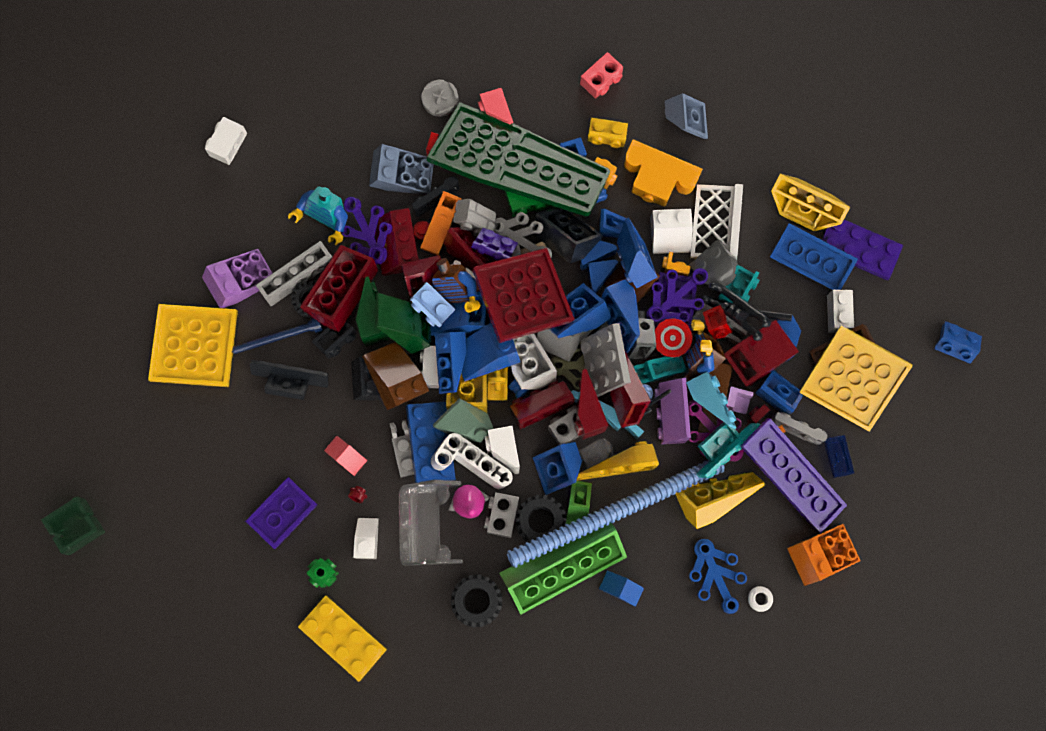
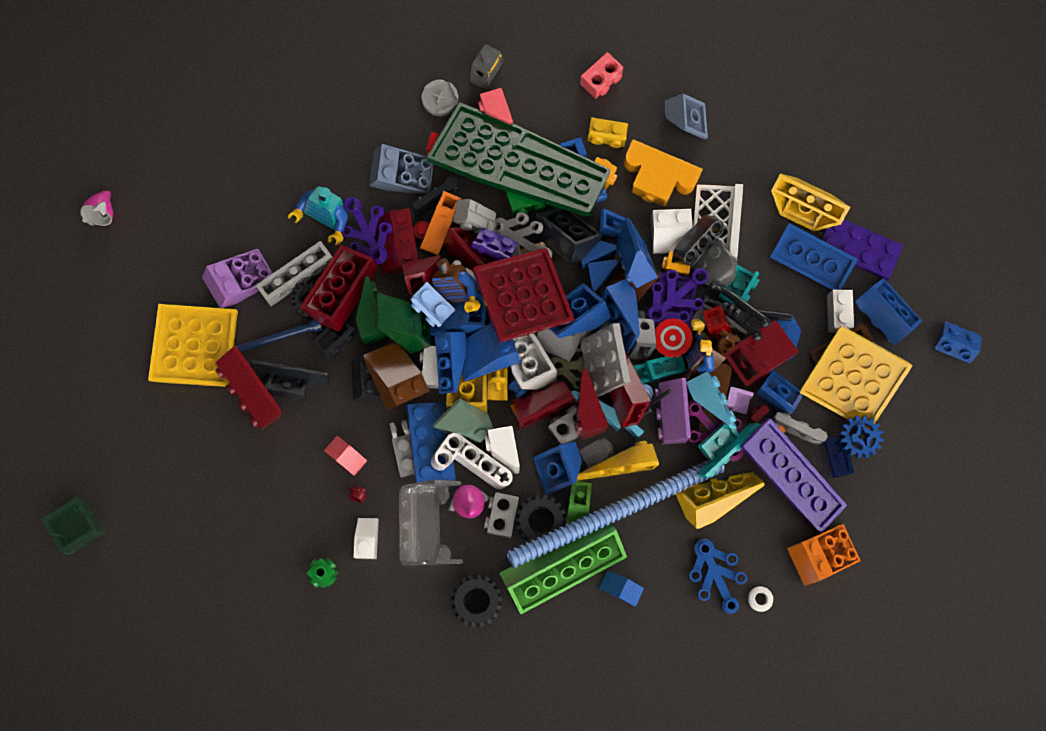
white brick [205,117,247,165] -> none
dark purple plate [245,477,318,549] -> none
yellow plate [298,595,387,682] -> none
none -> light grey hat [80,190,114,226]
none -> dark red slope [214,345,282,430]
none -> dark grey torso [470,44,504,90]
none -> black beam [673,215,724,266]
none -> reddish brown plate [716,331,739,350]
none -> blue gear [839,415,884,459]
none -> blue slope [855,278,922,345]

